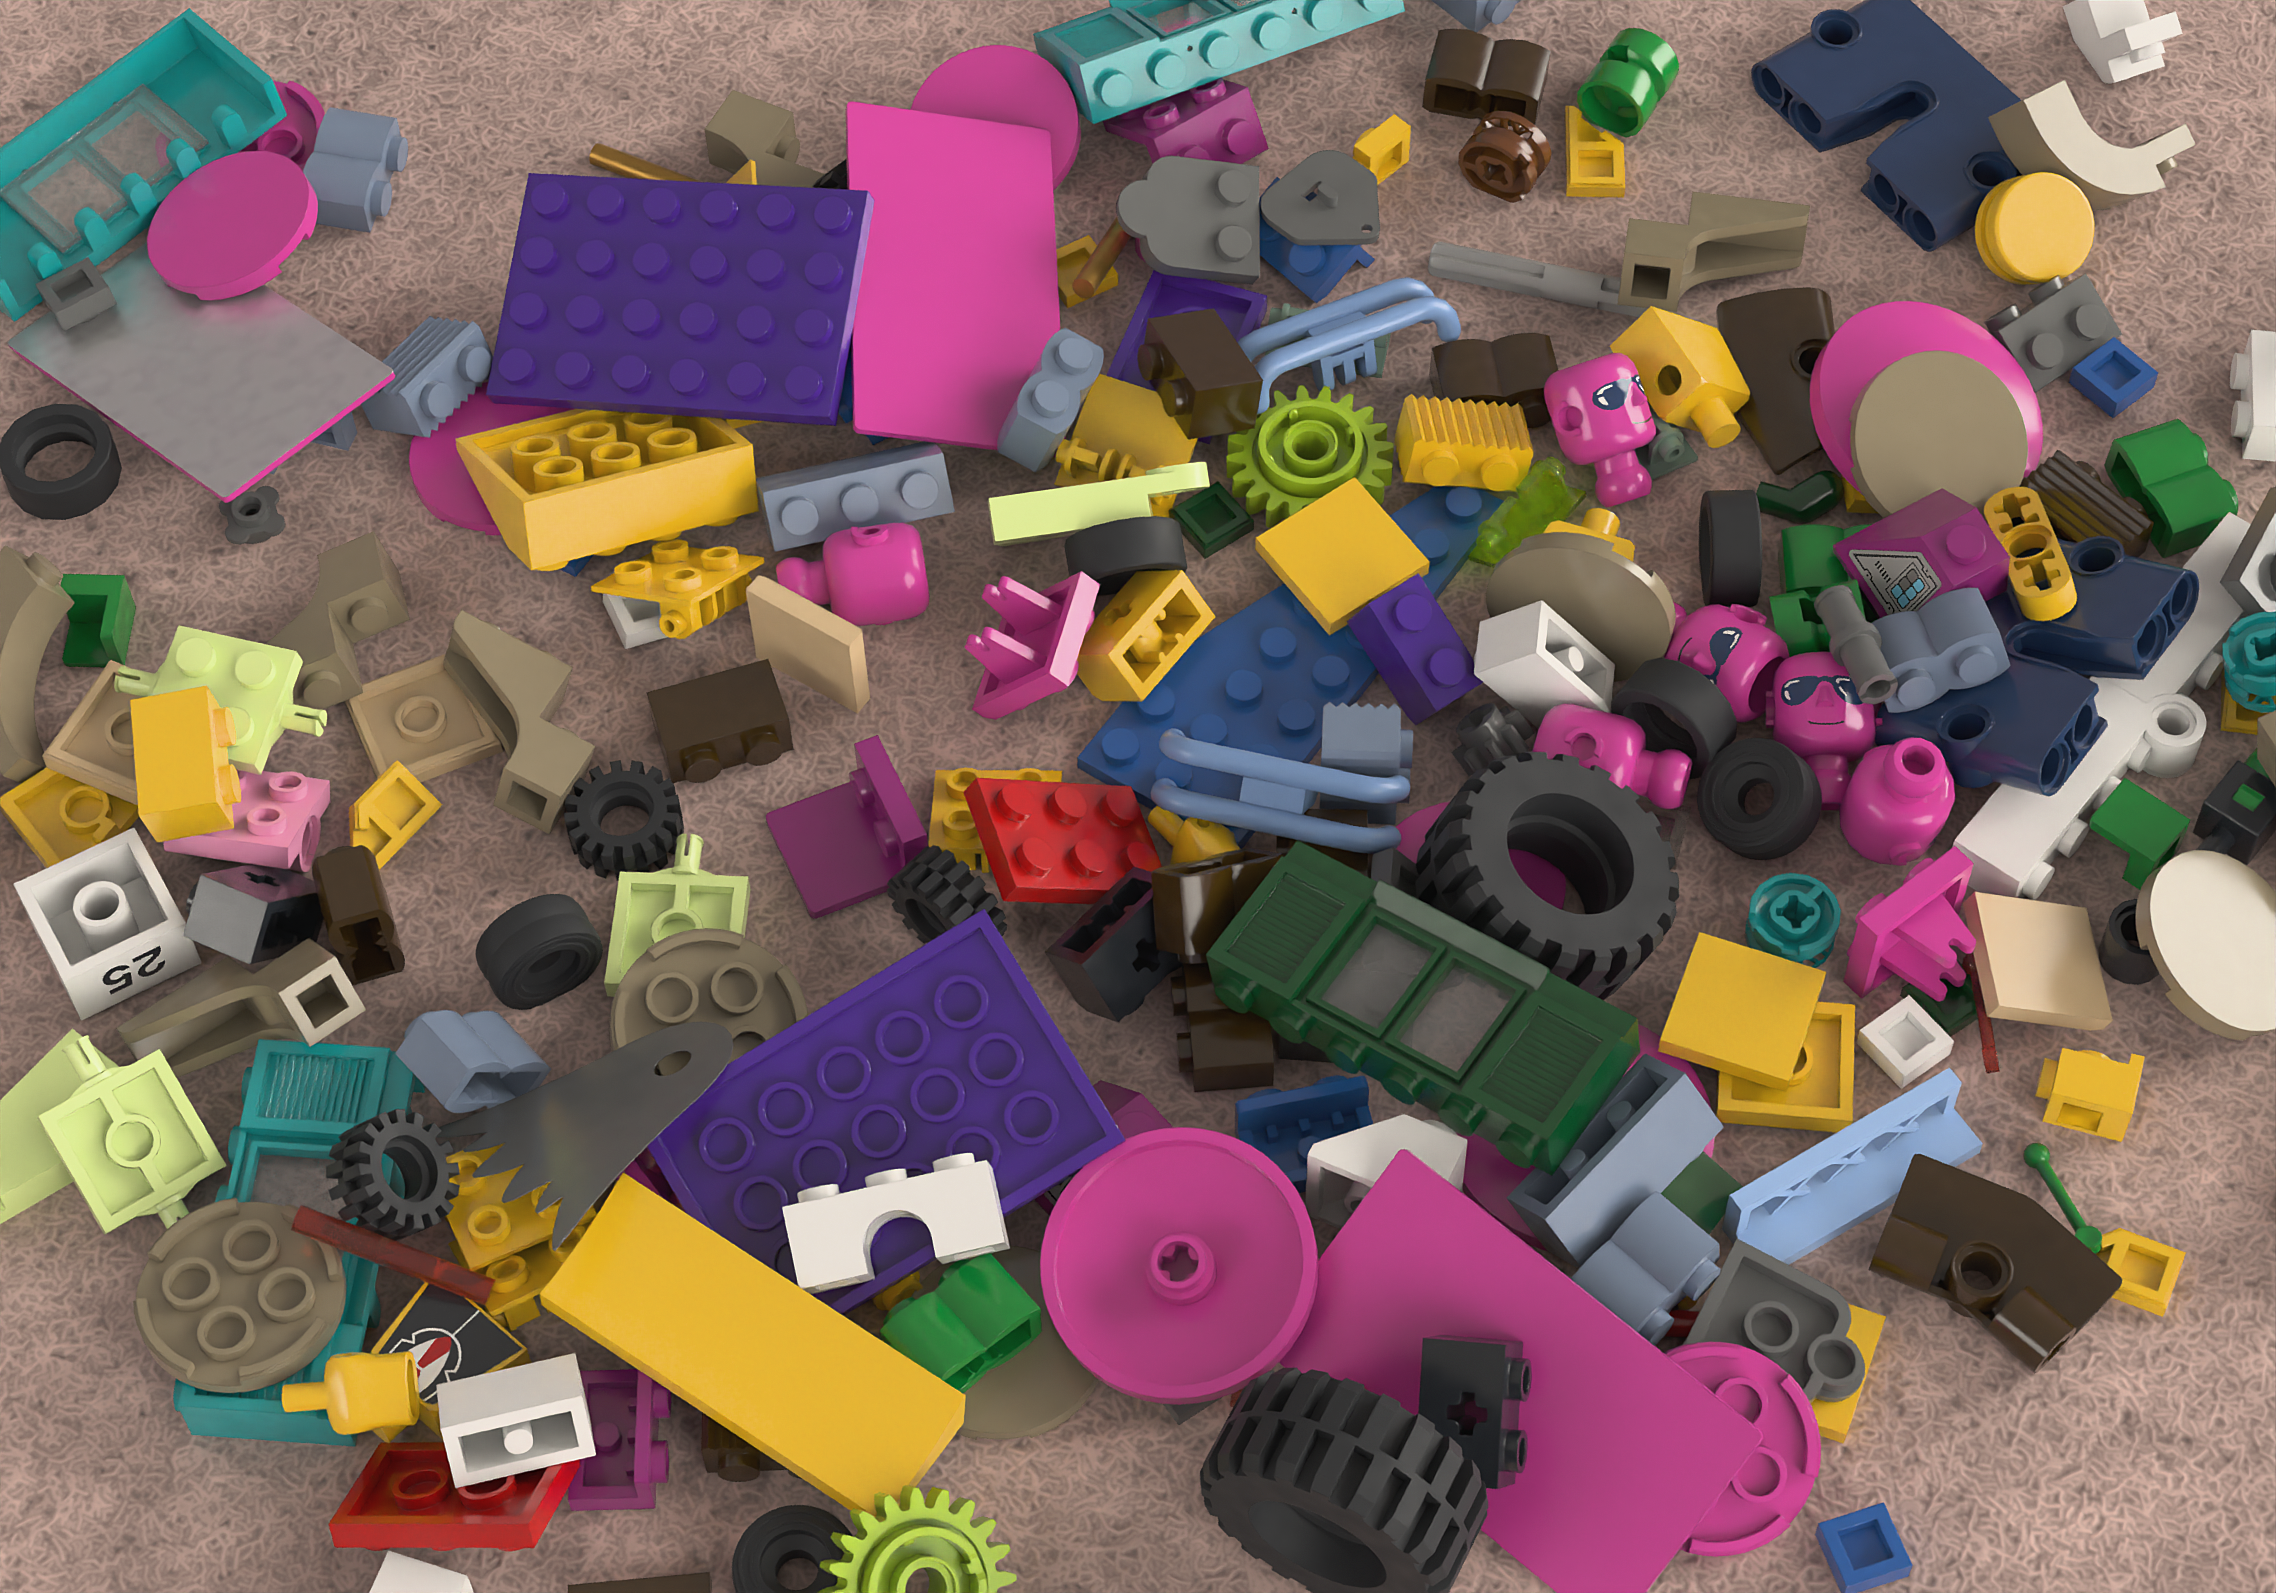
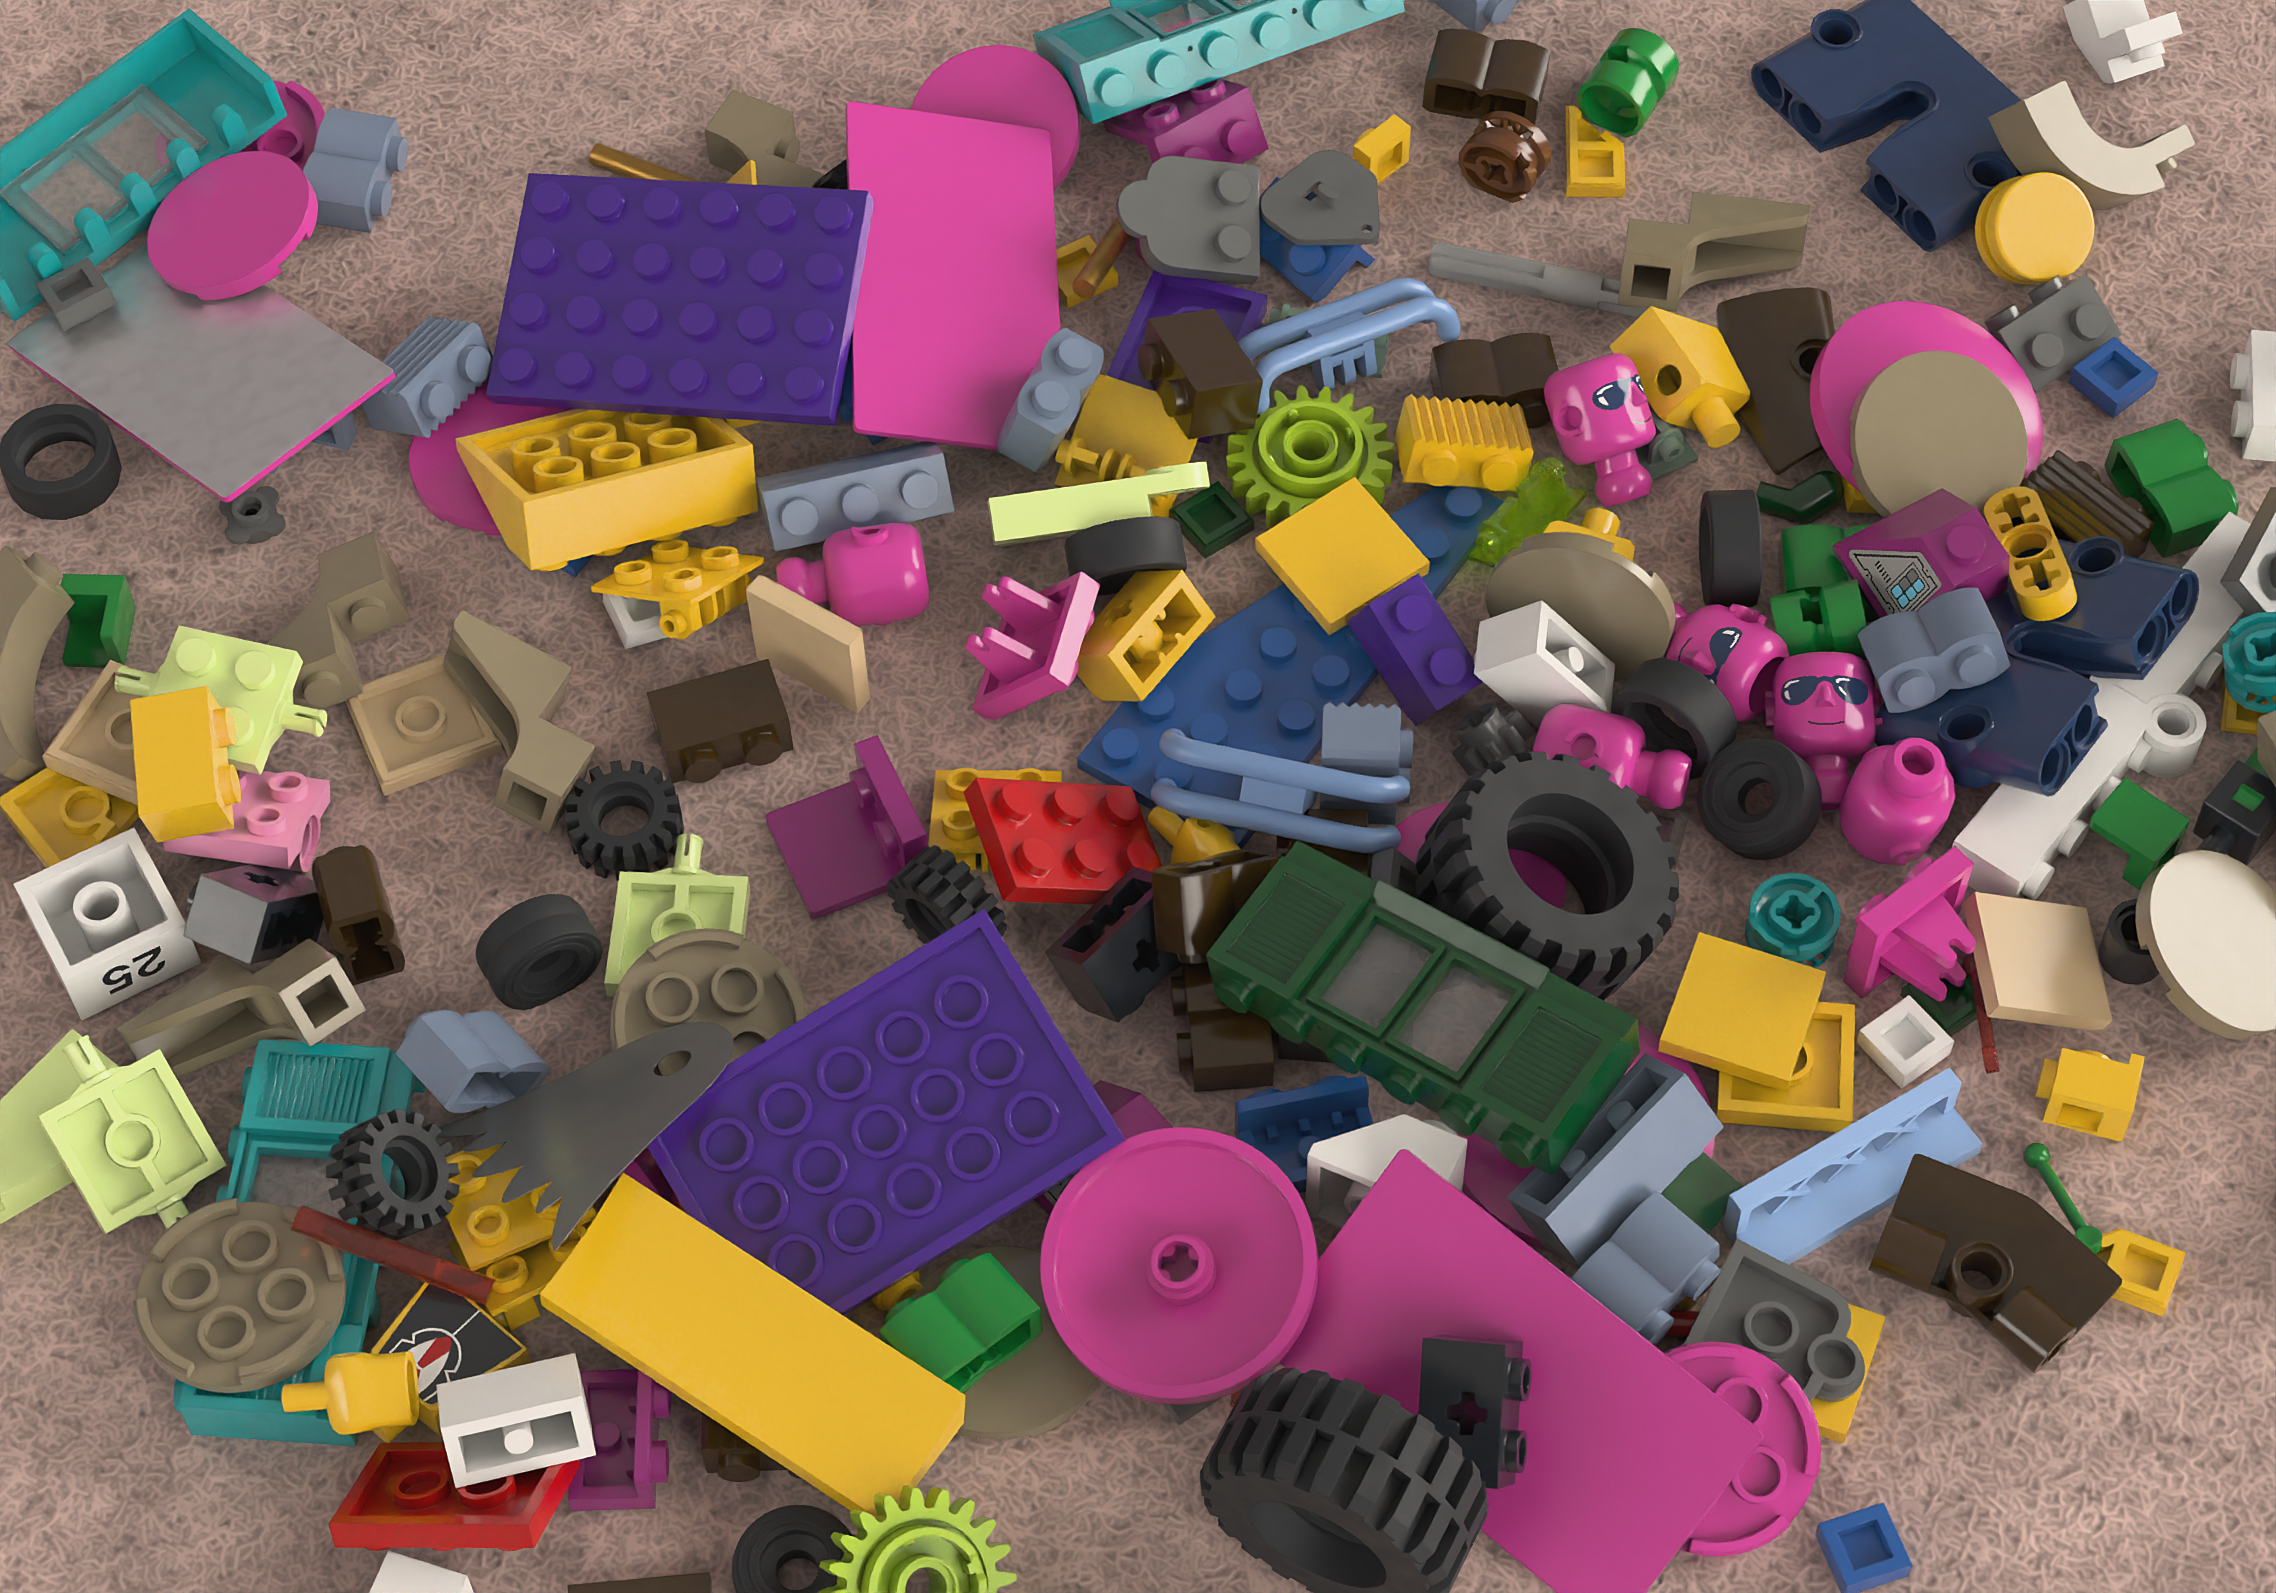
yellow tile [349,760,443,870] -> none
white arch [782,1153,1010,1294] -> none
dark grey pin [1814,585,1898,704] -> none

